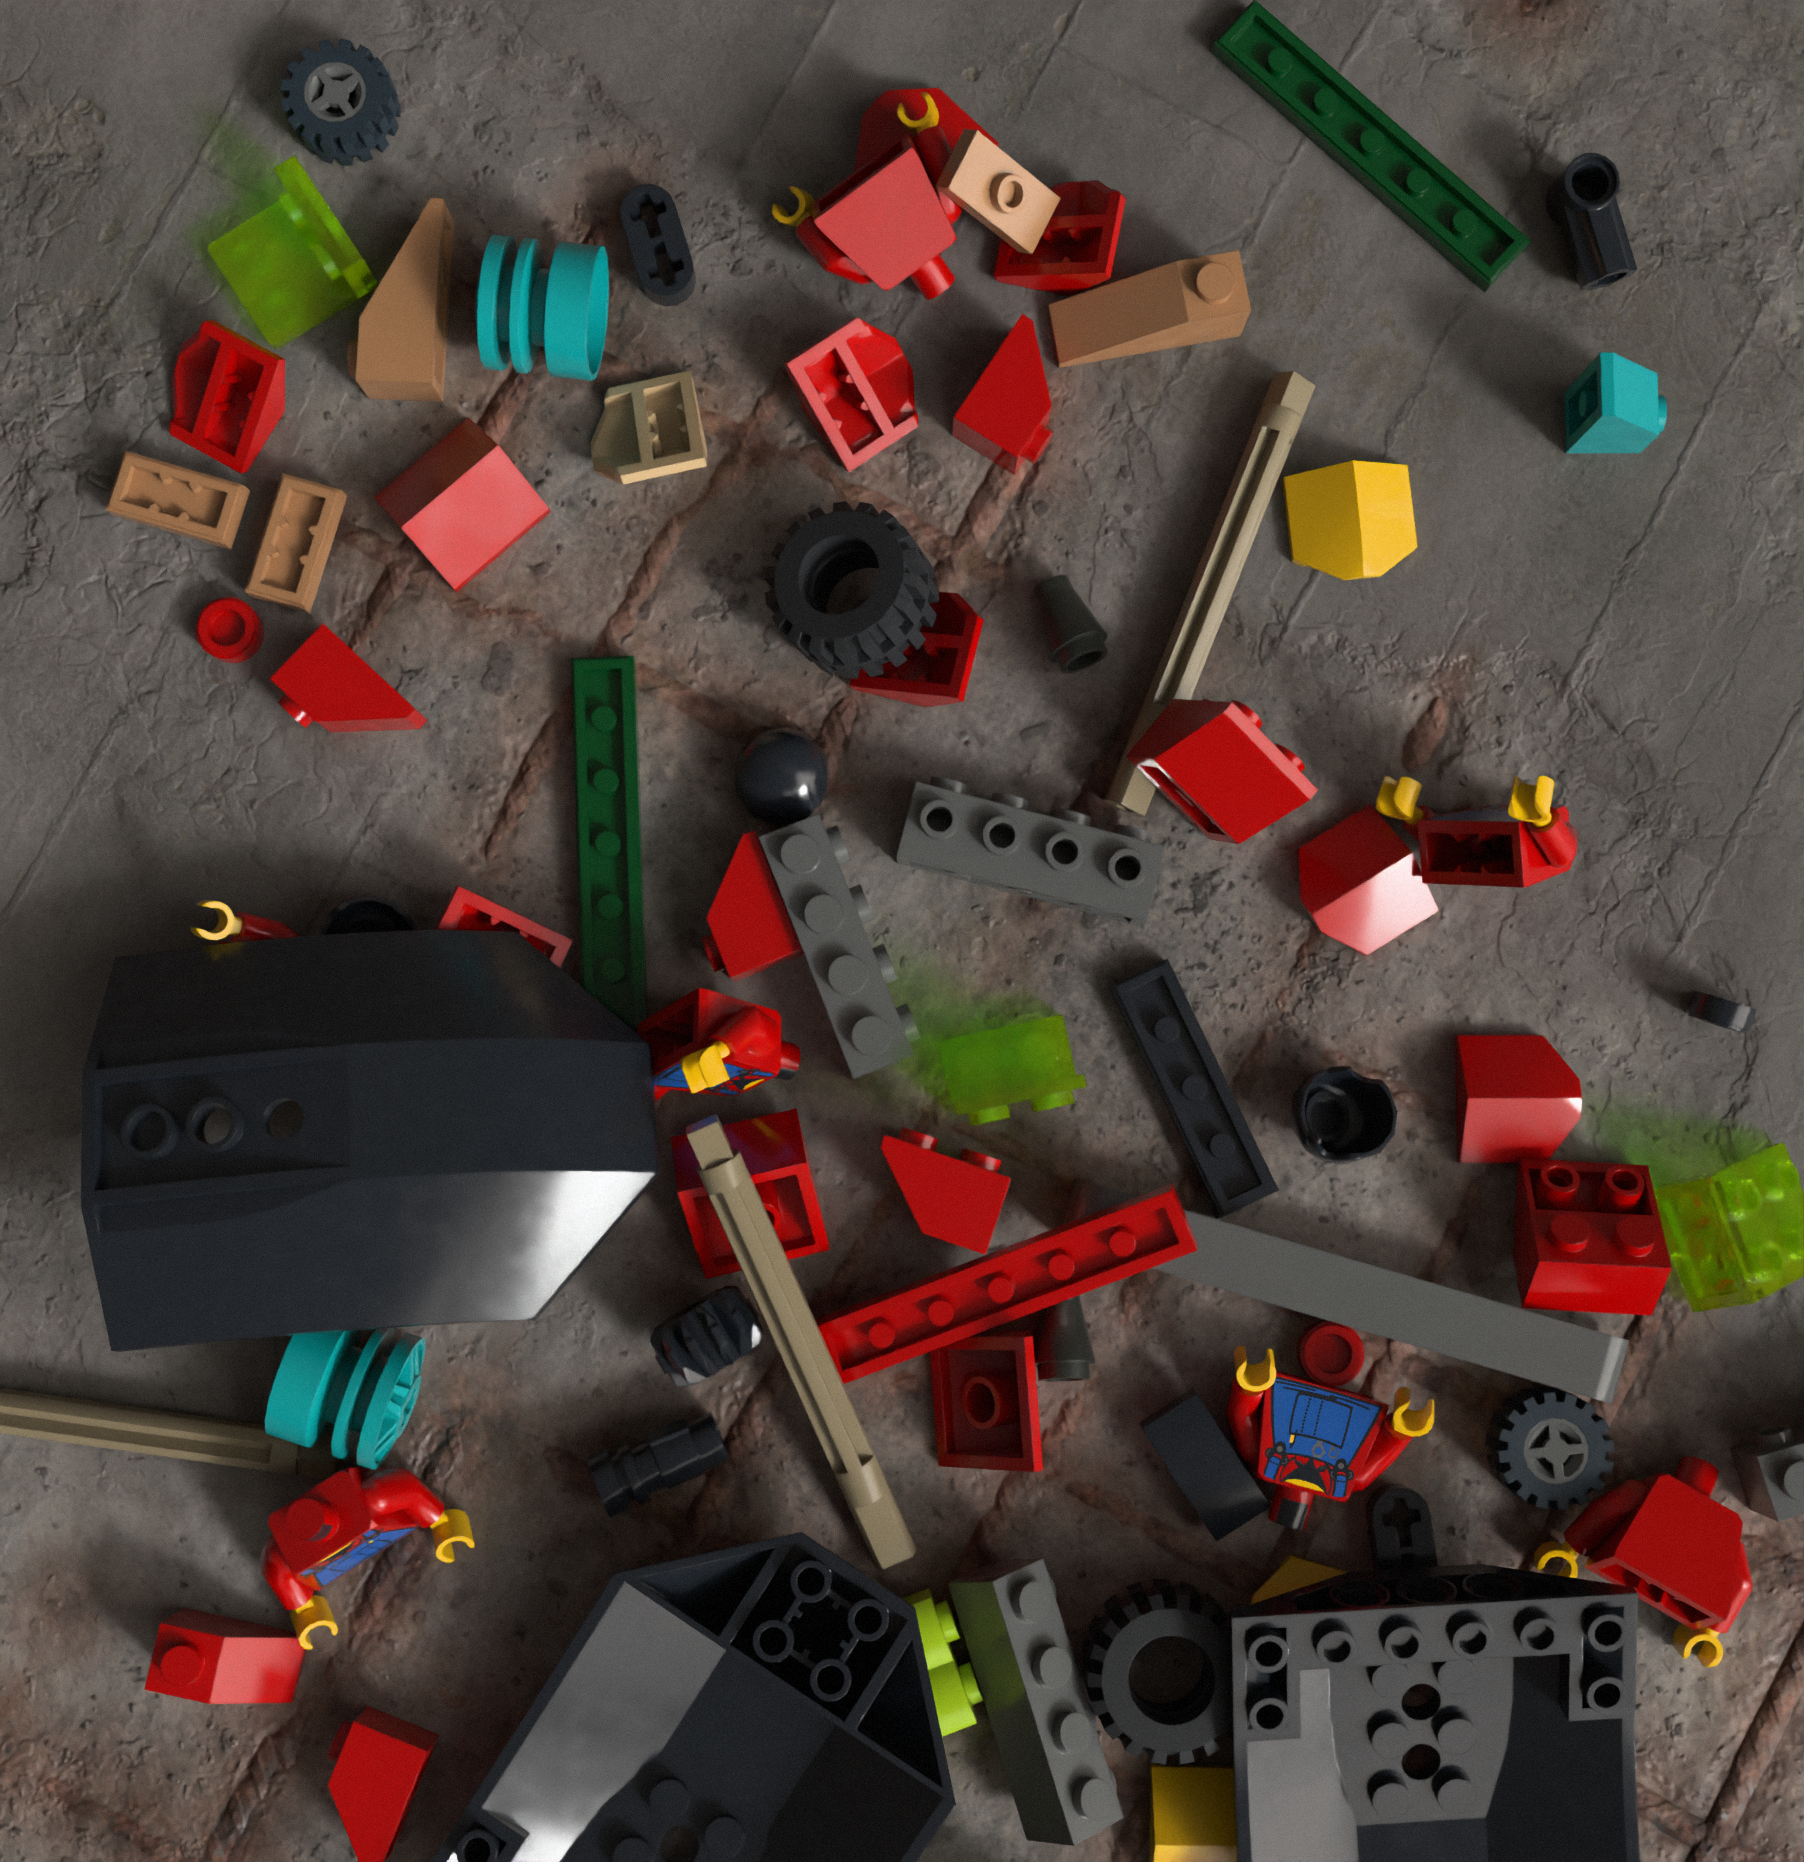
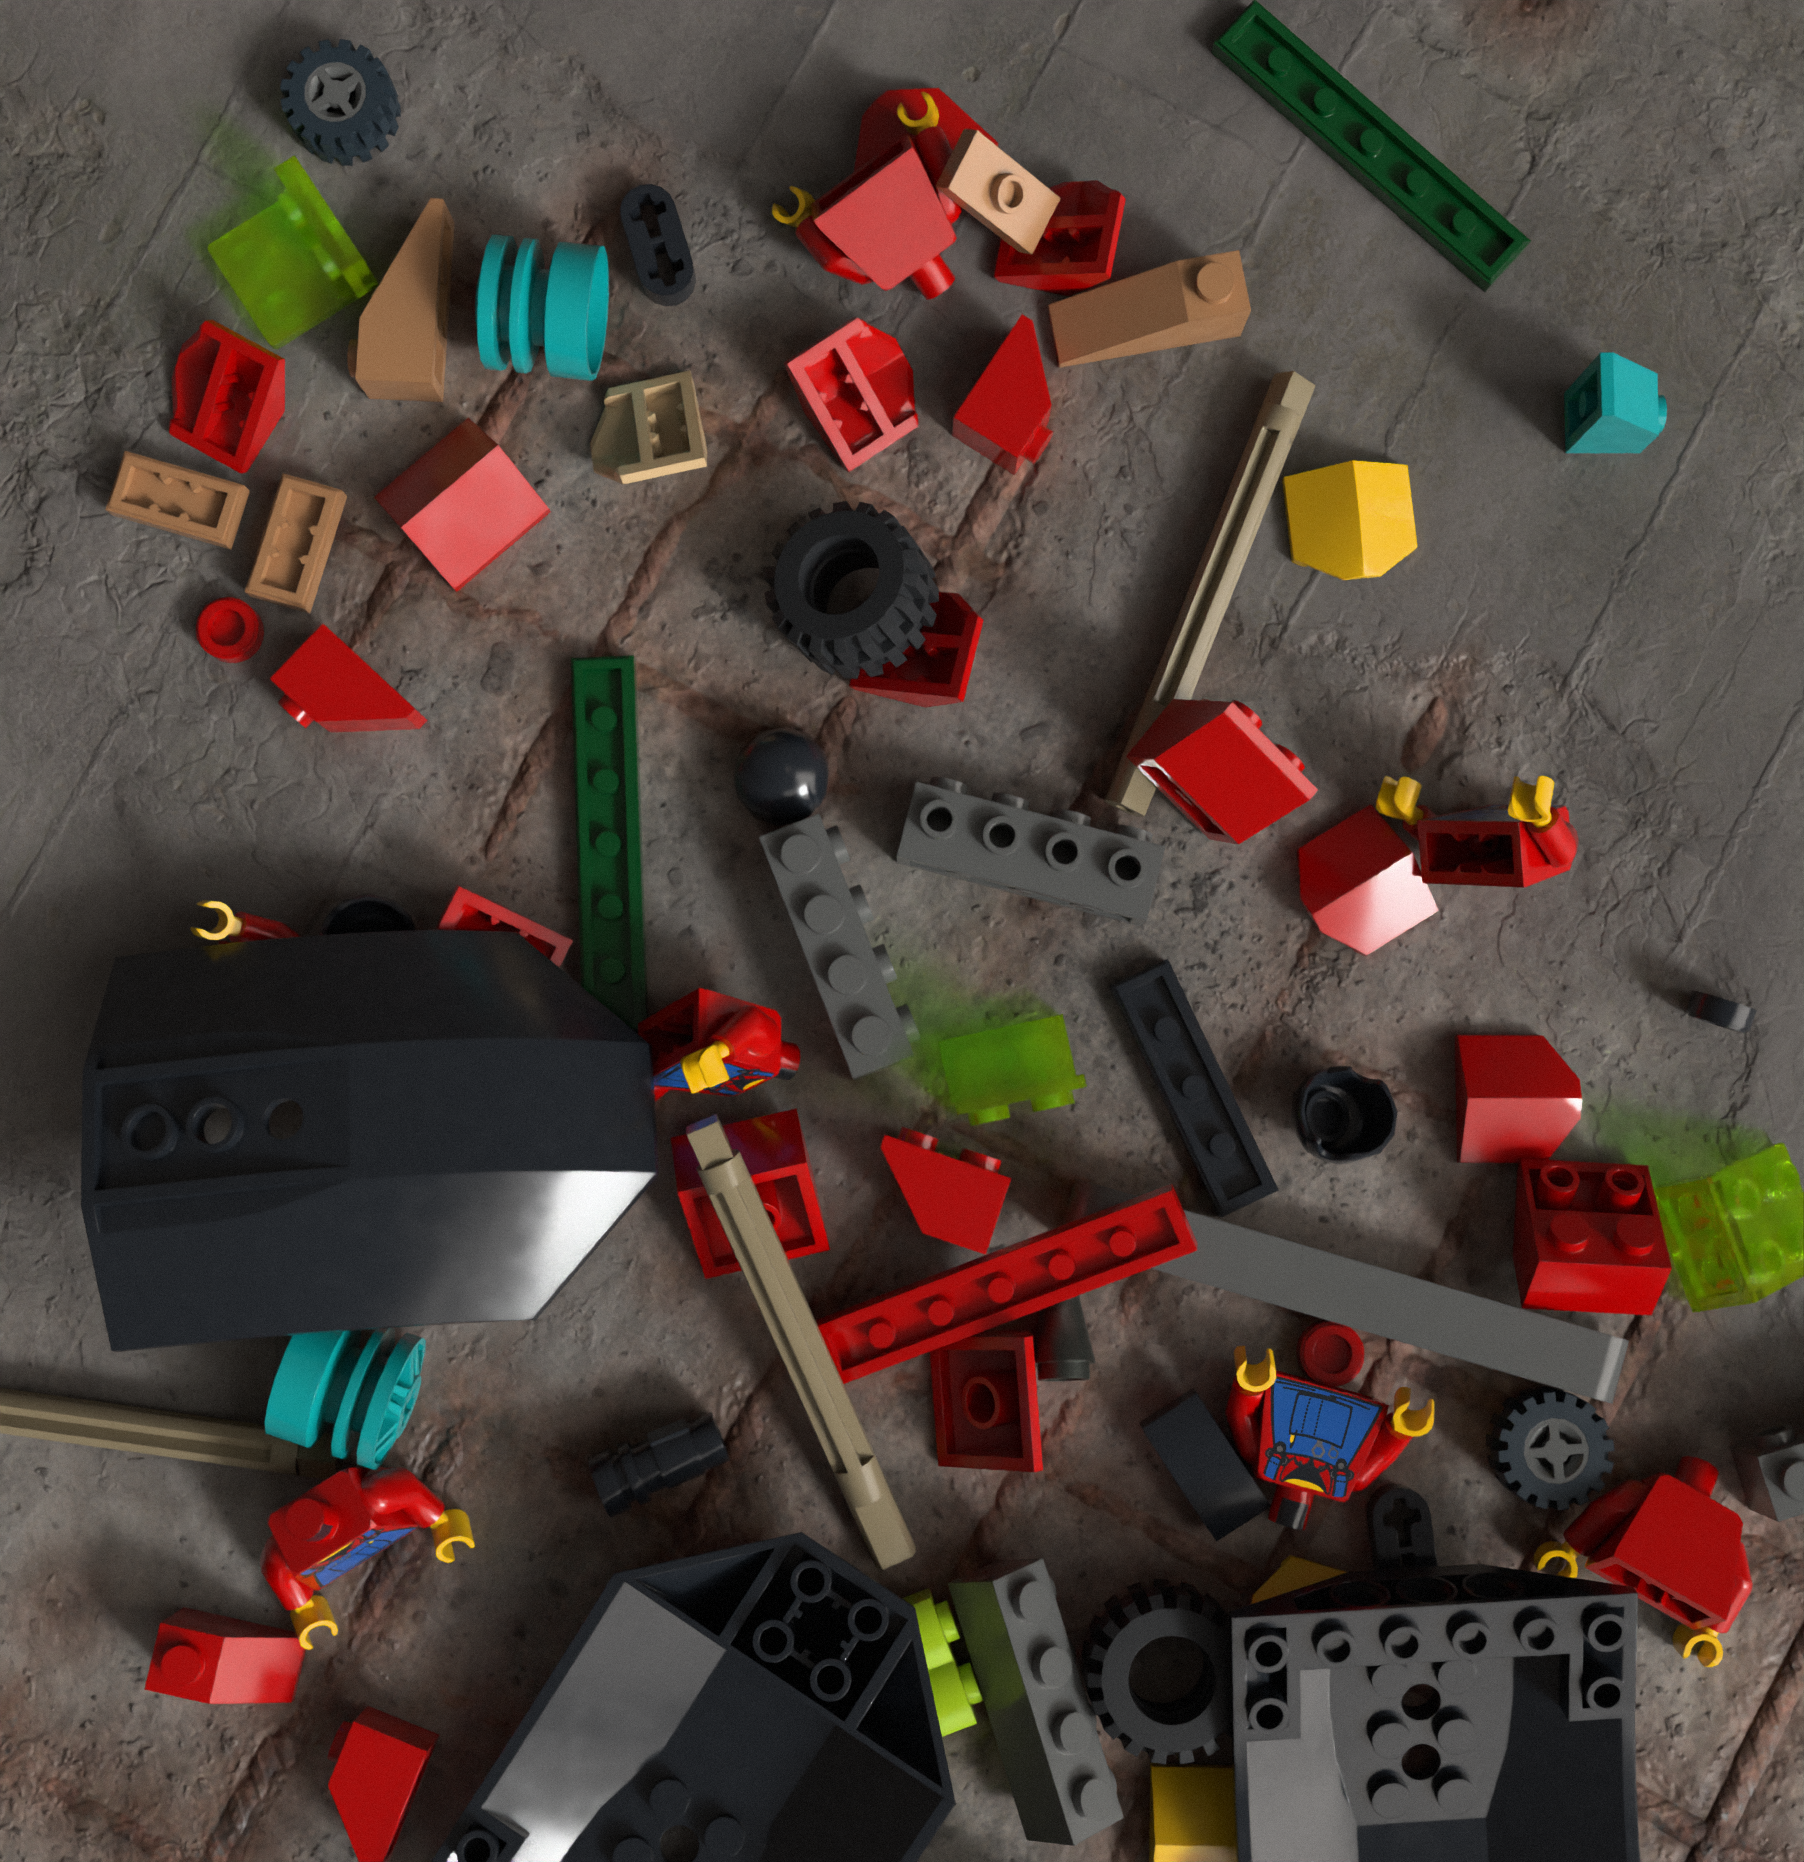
black gear [650,1286,764,1387] -> none
red slope [701,830,804,982] -> none
pearl dark grey cone [1033,575,1108,674] -> none
black piece [1546,153,1637,291] -> none

